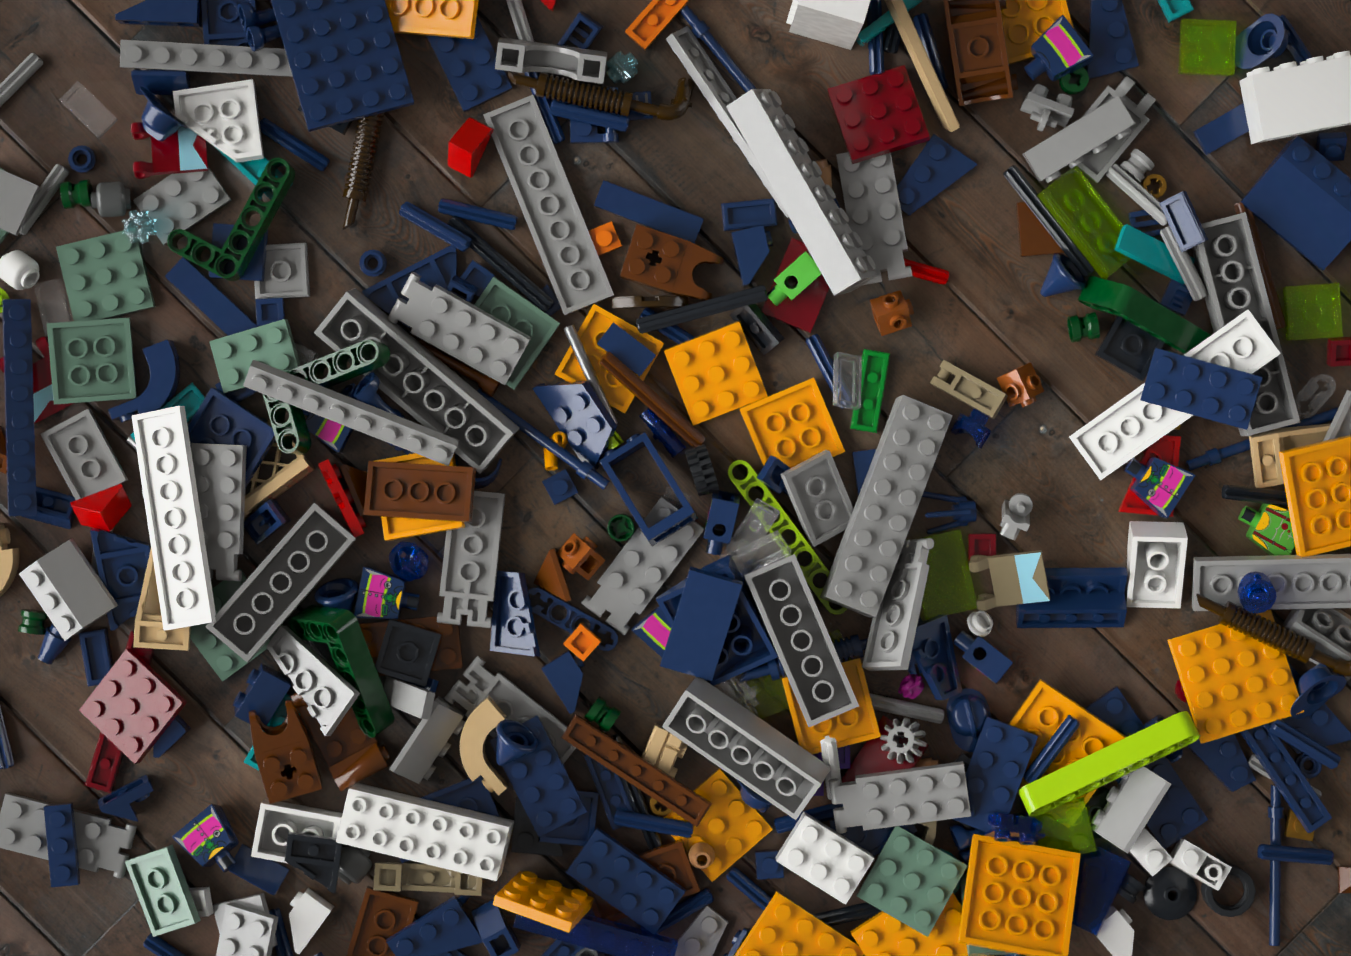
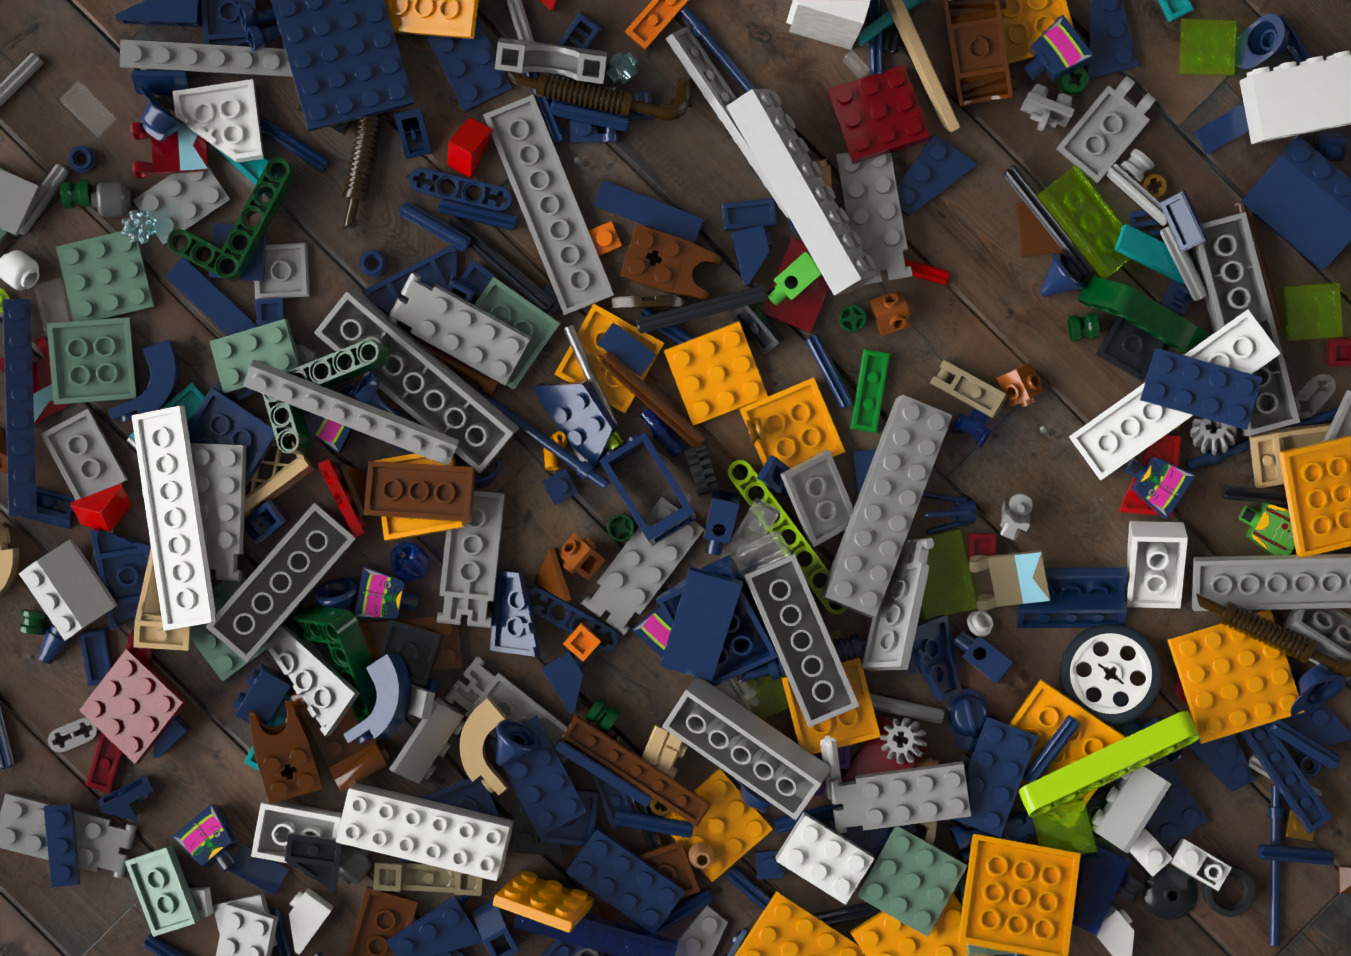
clear tile [833,352,862,410] -> none
magenta plate [898,674,925,699] -> none
dark blue axle [913,13,948,90] -> none
clear blue hinge [984,812,1046,845] -> none
light grey brick [1022,96,1135,183] -> none
clear blue piece [1237,572,1277,613] -> none
none -> light grey beam [48,717,99,752]
none -> arch [343,654,411,745]
none -> dark blue slope [394,108,432,159]
none -> dark blue beam [409,168,512,212]
none -> dark blue tile [555,738,651,807]
none -> pearl gold bush [746,417,765,444]
none -> dark green wheel [838,305,866,333]
none -> clear tile [843,49,870,79]
none -> wedge [1059,624,1162,725]
none -> light grey gear [1190,417,1237,456]

